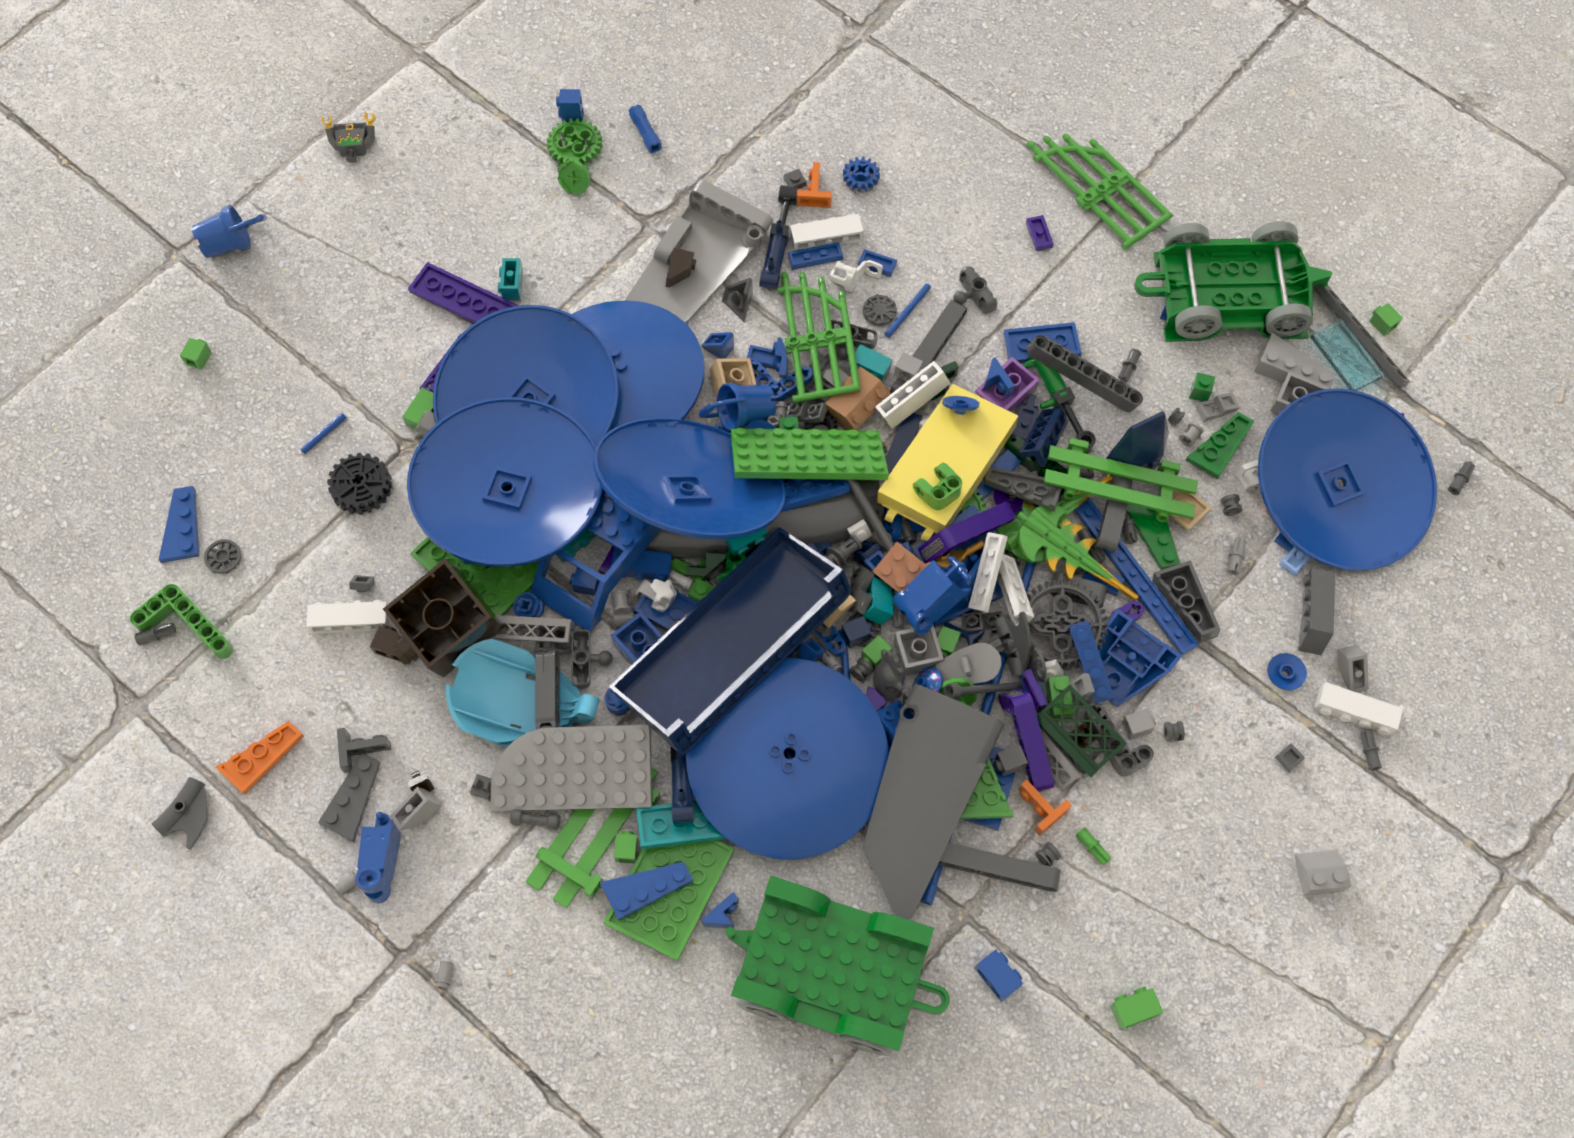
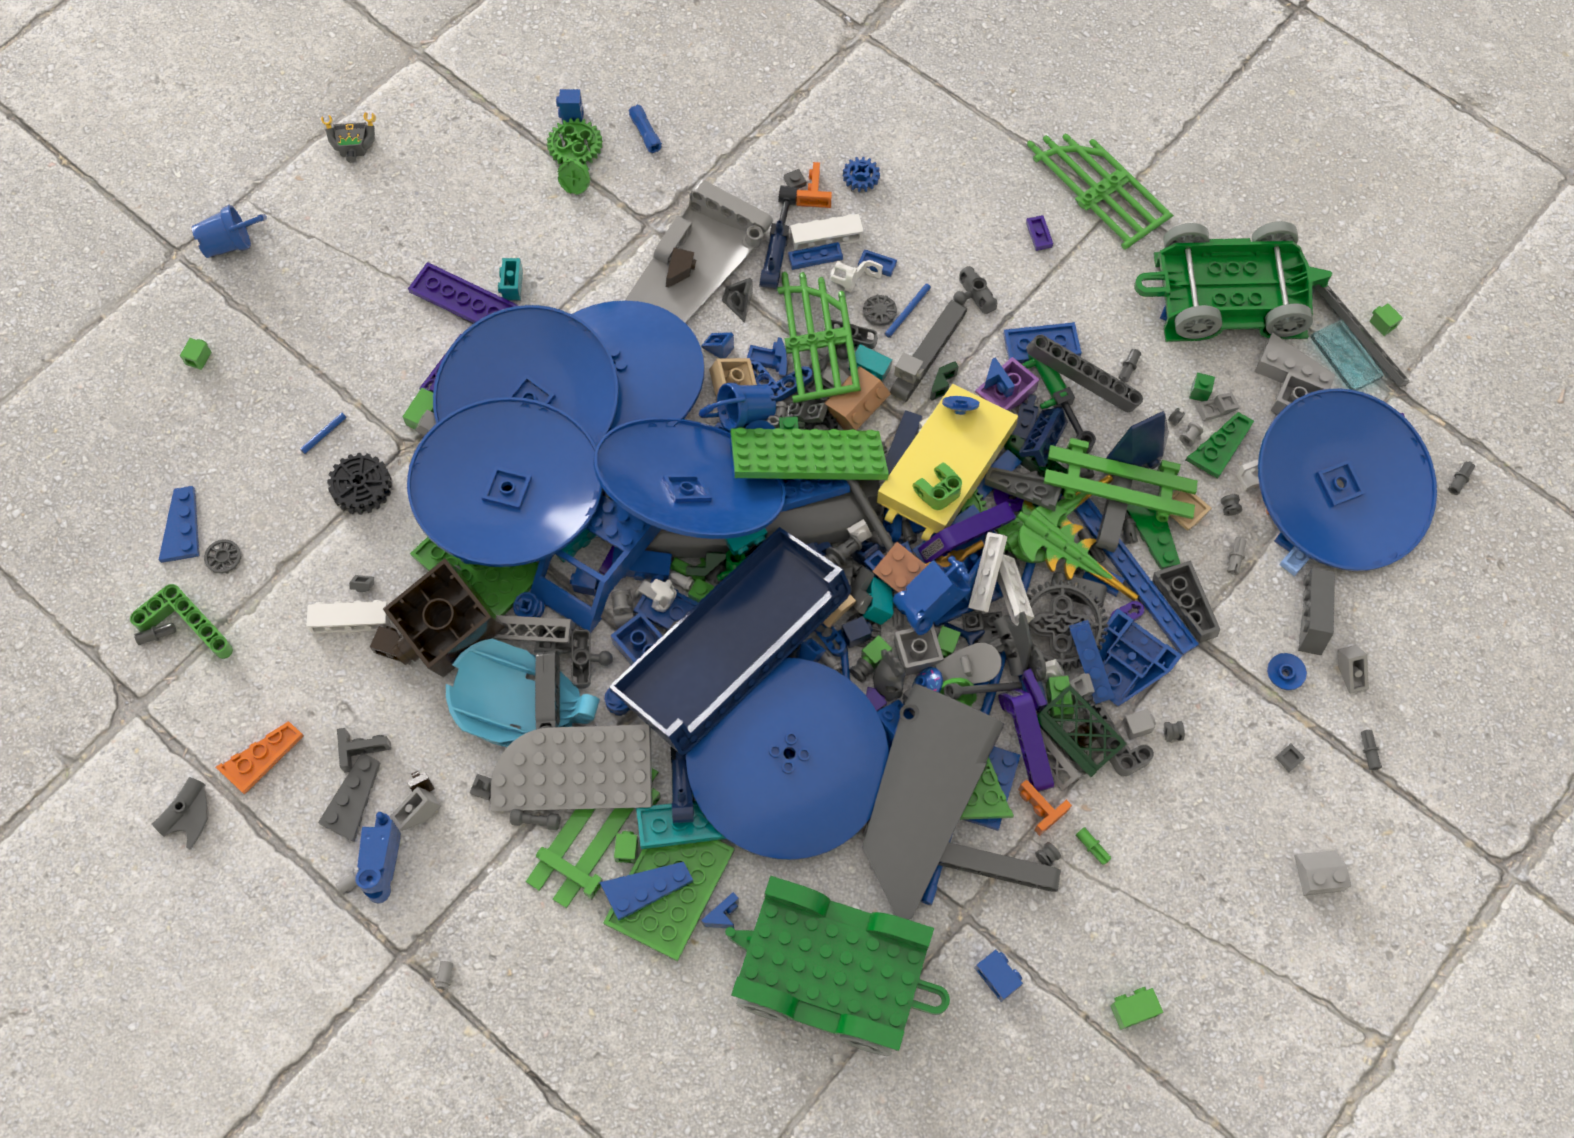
white brick [875,361,951,429] -> none
dark grey brick [994,745,1028,776] -> none
white brick [1314,682,1403,736] -> none

